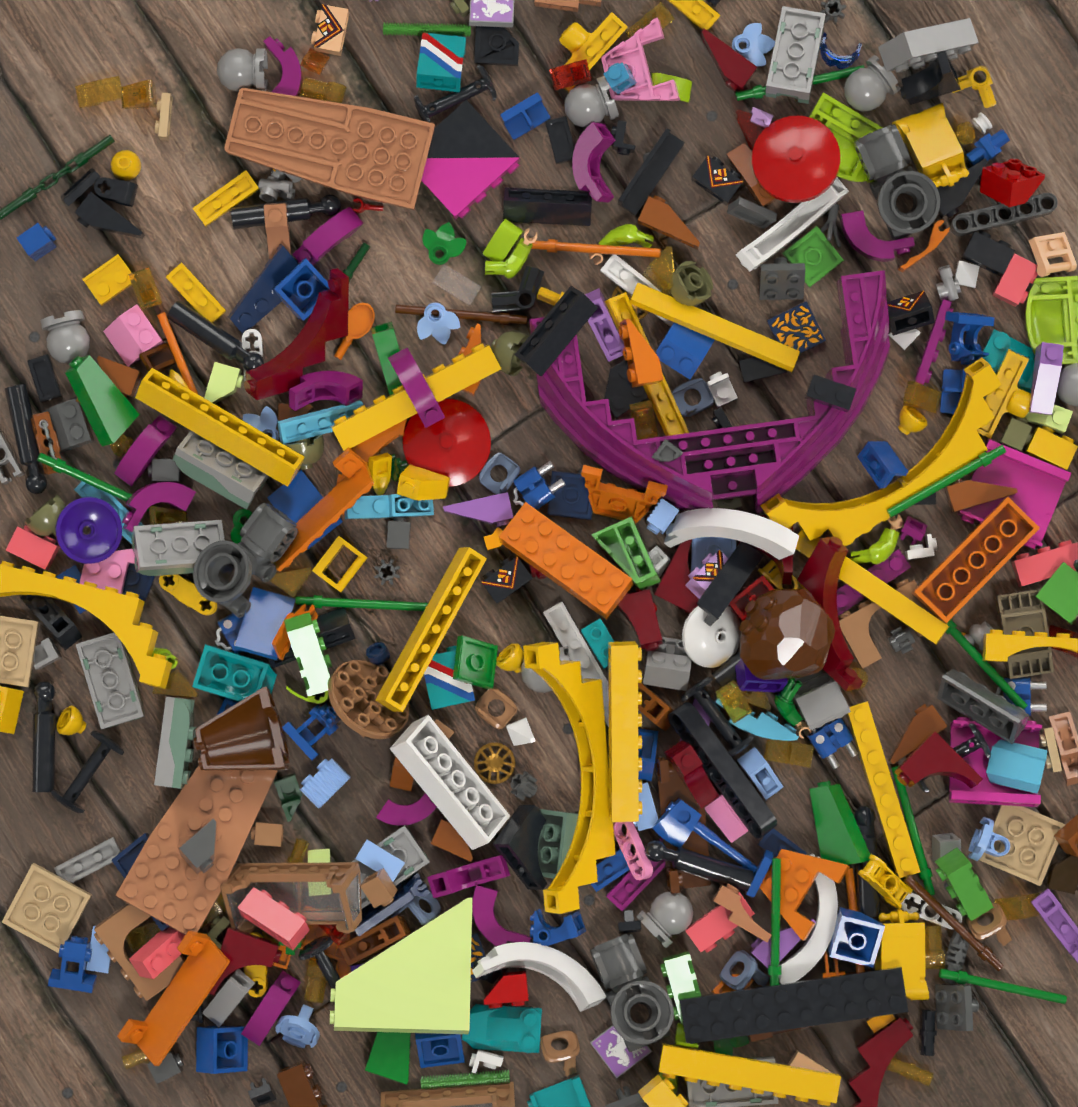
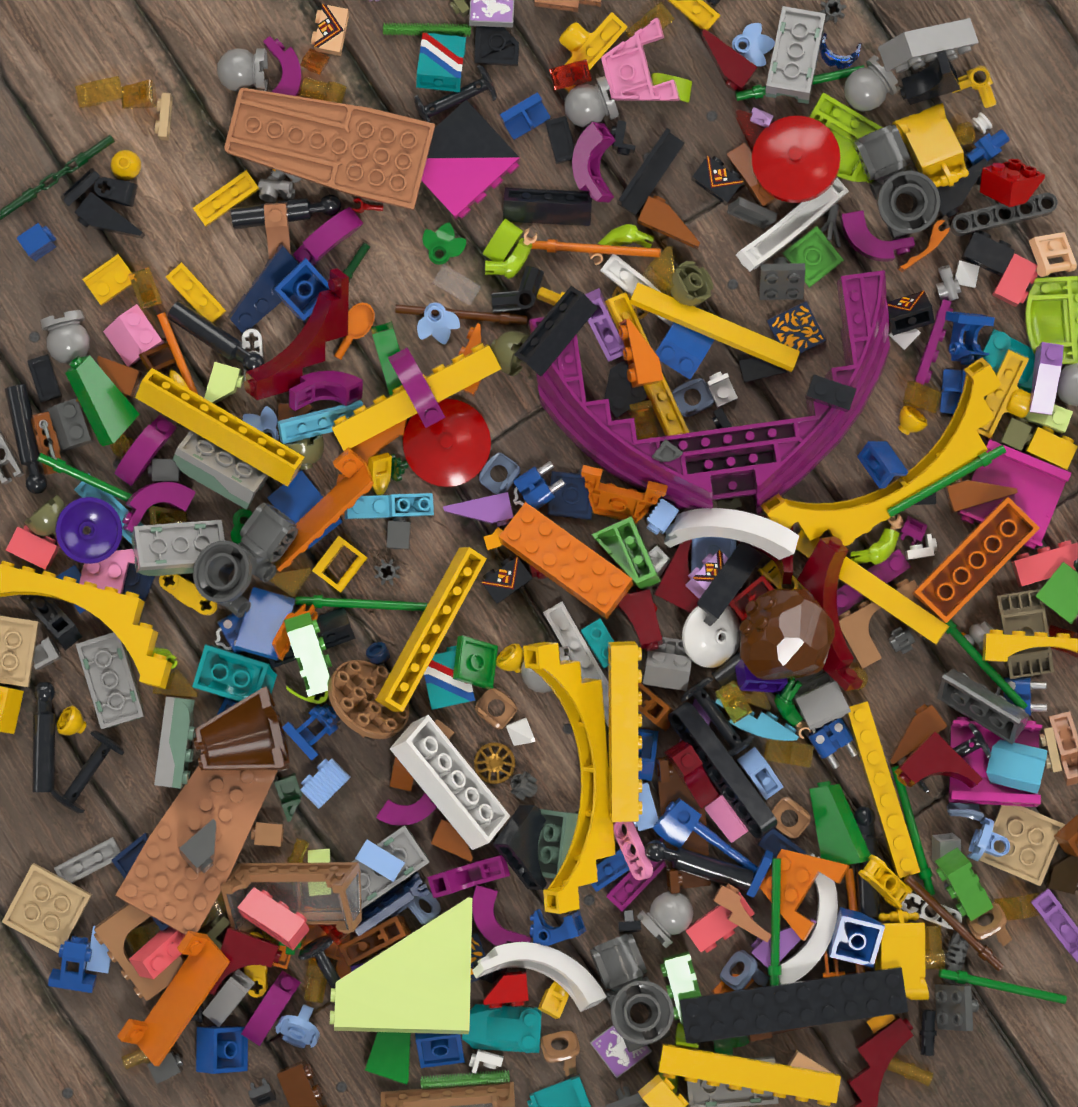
medium nougat brick [360,868,398,908] -> none
yellow slope [397,464,450,501] -> none
dark azure brick [603,63,637,94] -> none
none -> yellow plate [538,981,569,1019]
none -> medium nougat piece [771,797,811,839]
none -> sand blue piece [946,803,984,822]

